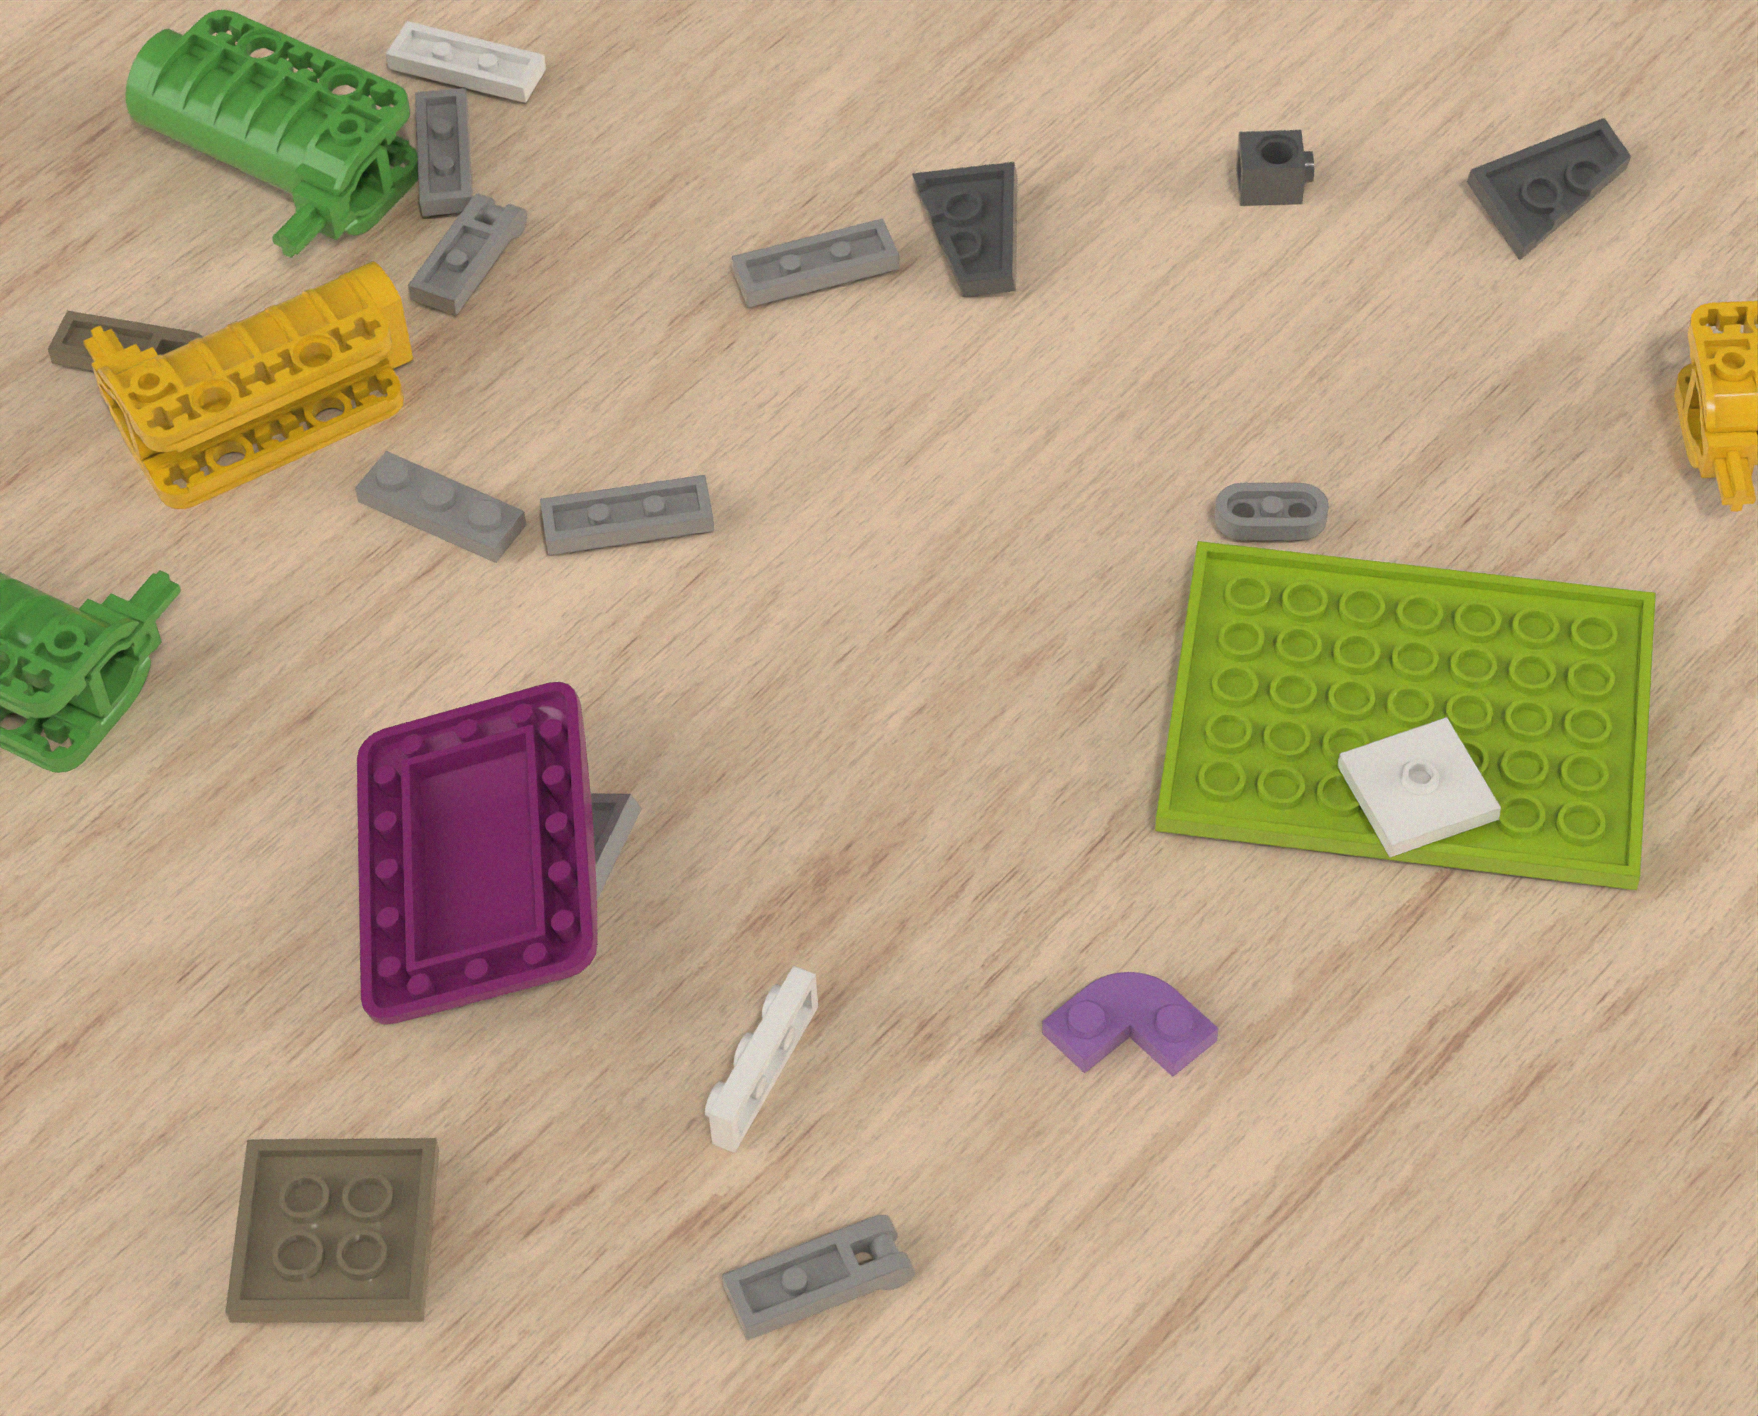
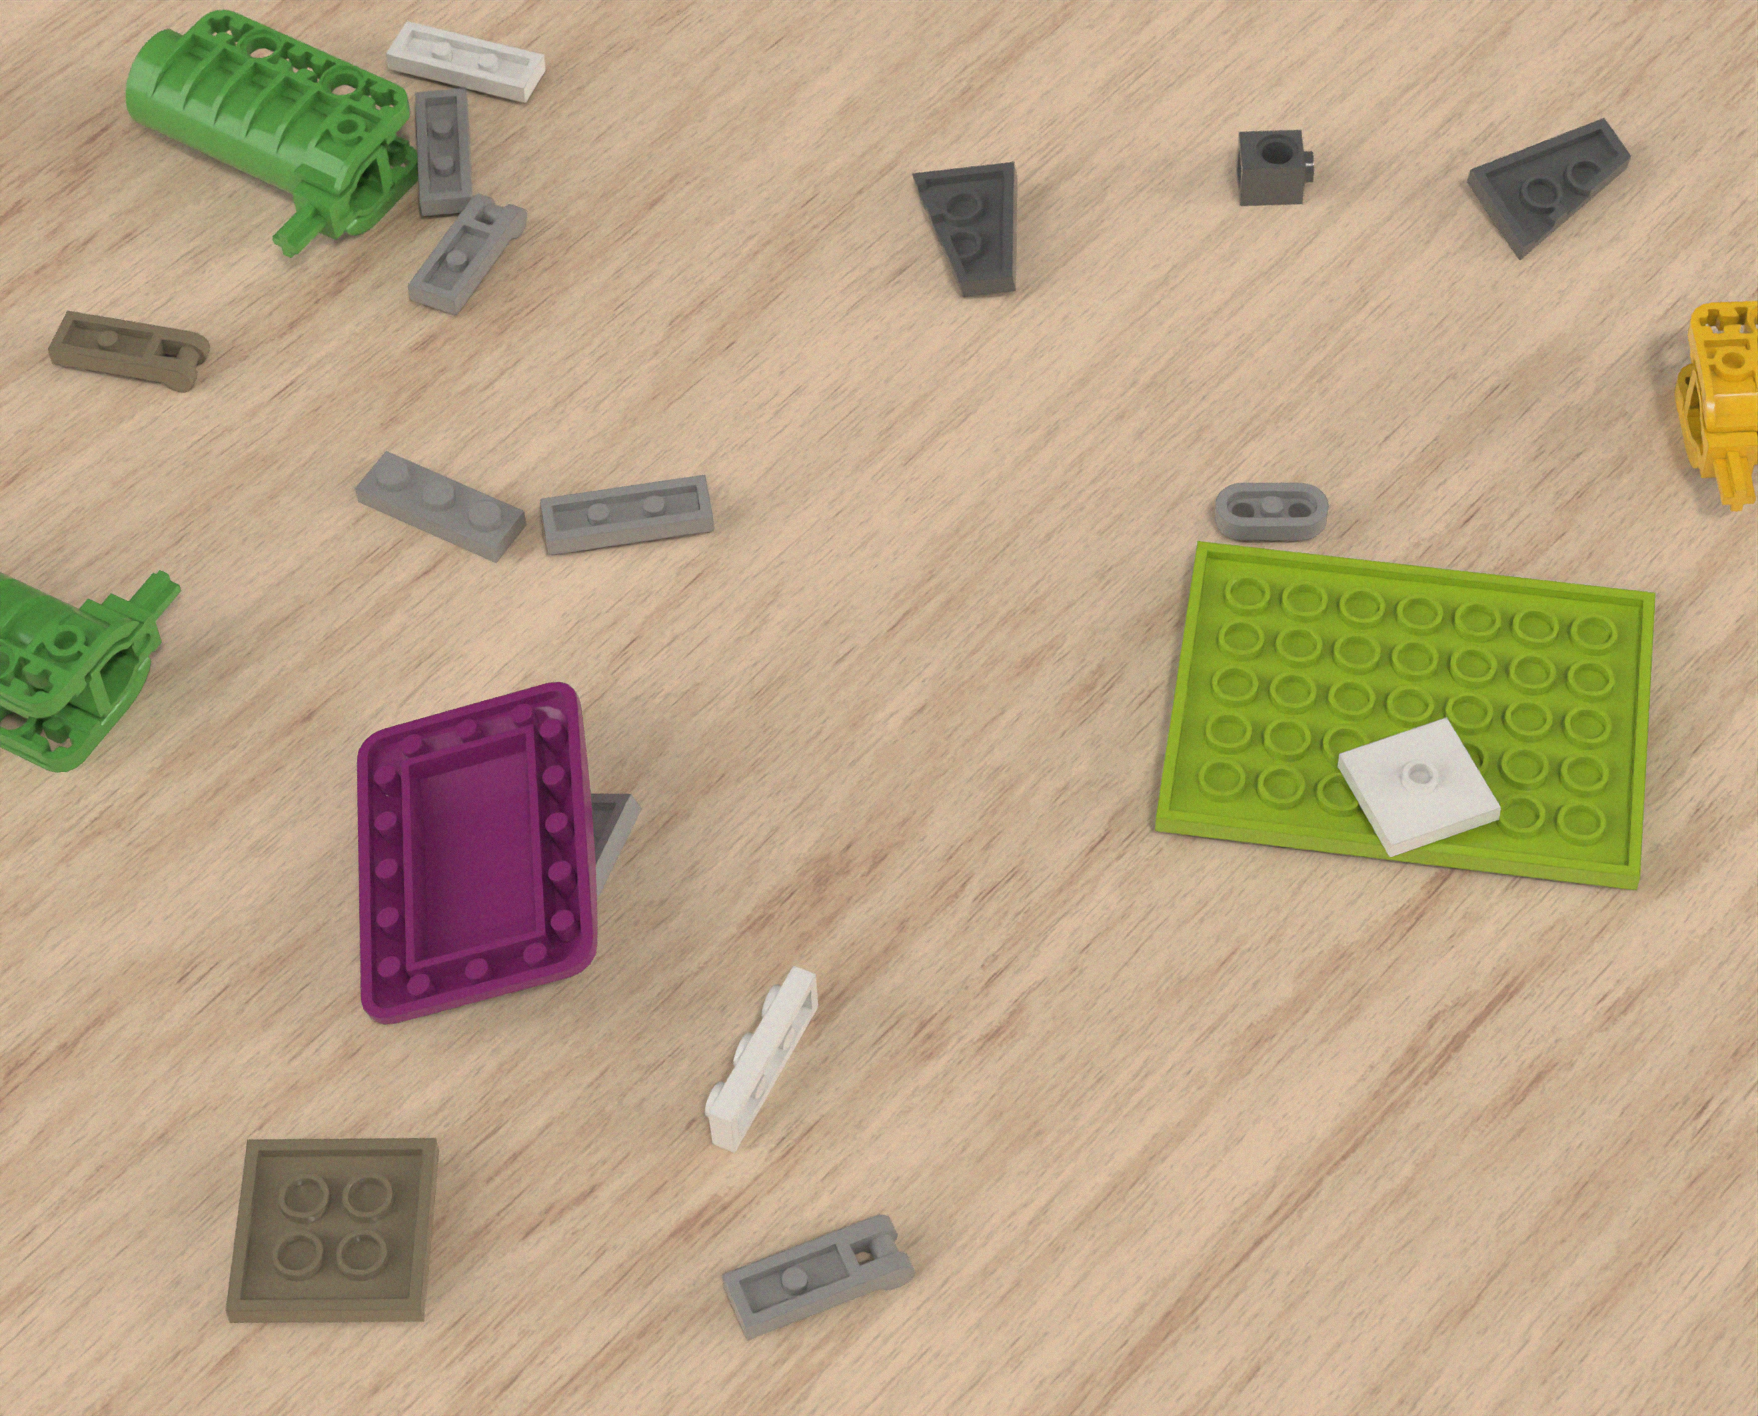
yellow piece [84,261,413,509] -> none
light grey plate [732,218,900,308] -> none
medium lavender plate [1042,972,1218,1077] -> none

